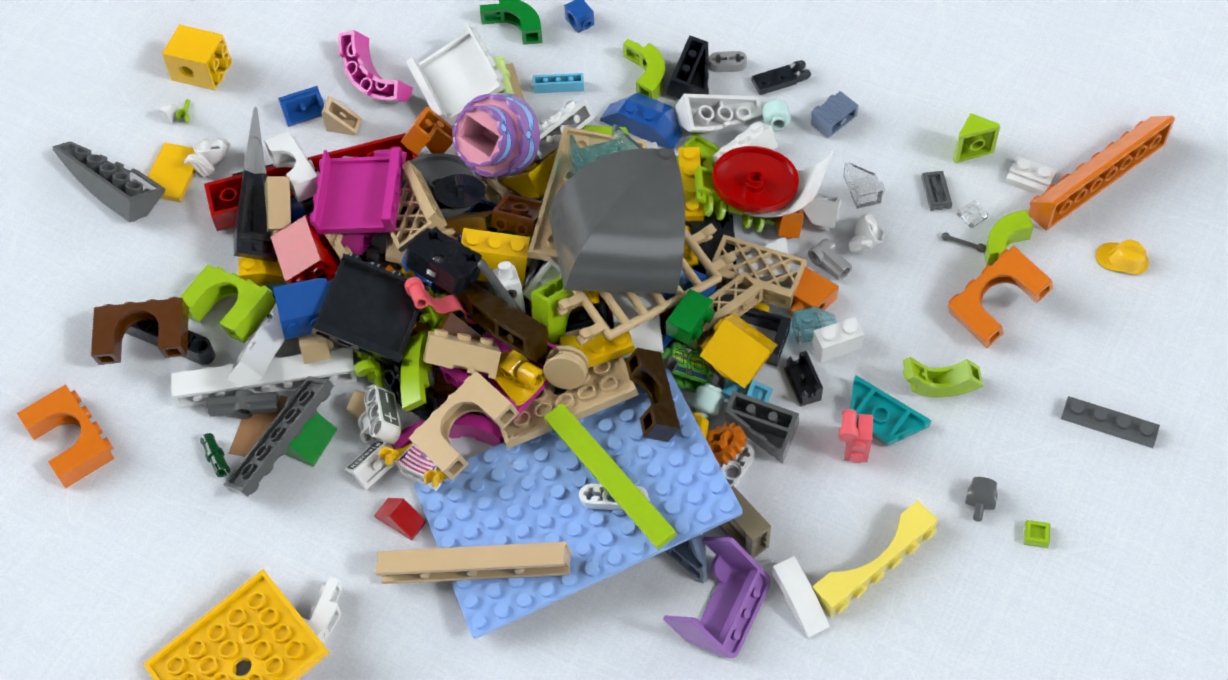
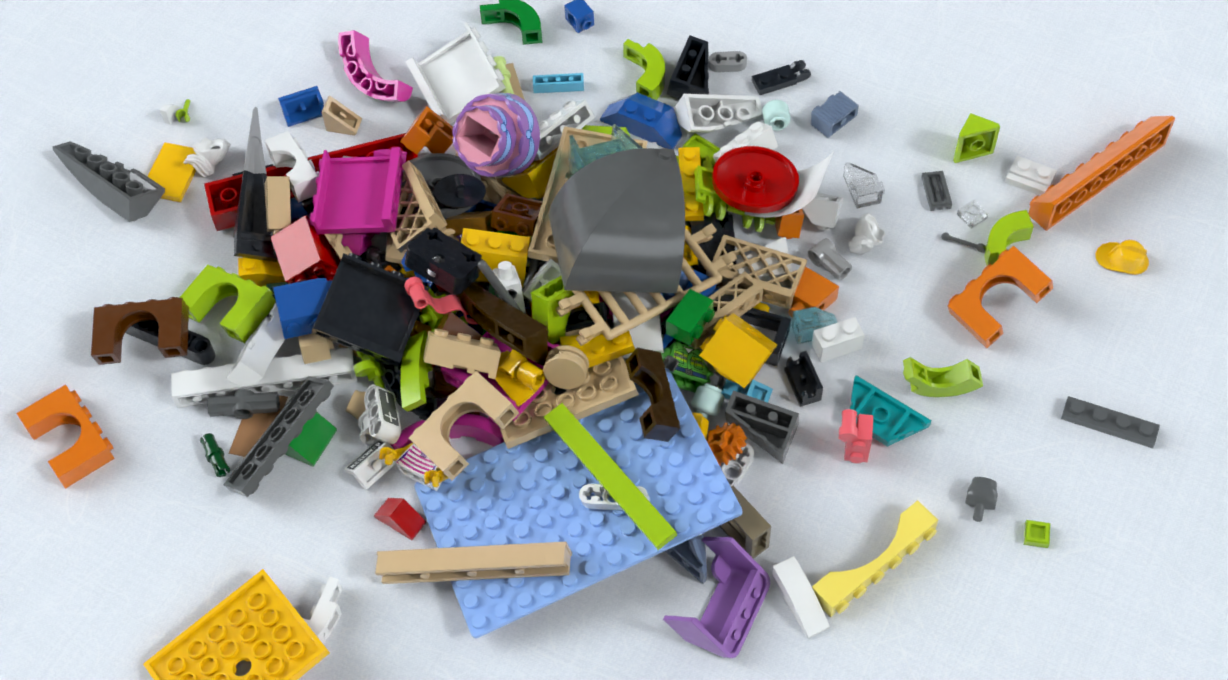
yellow brick [162,24,232,91] -> none

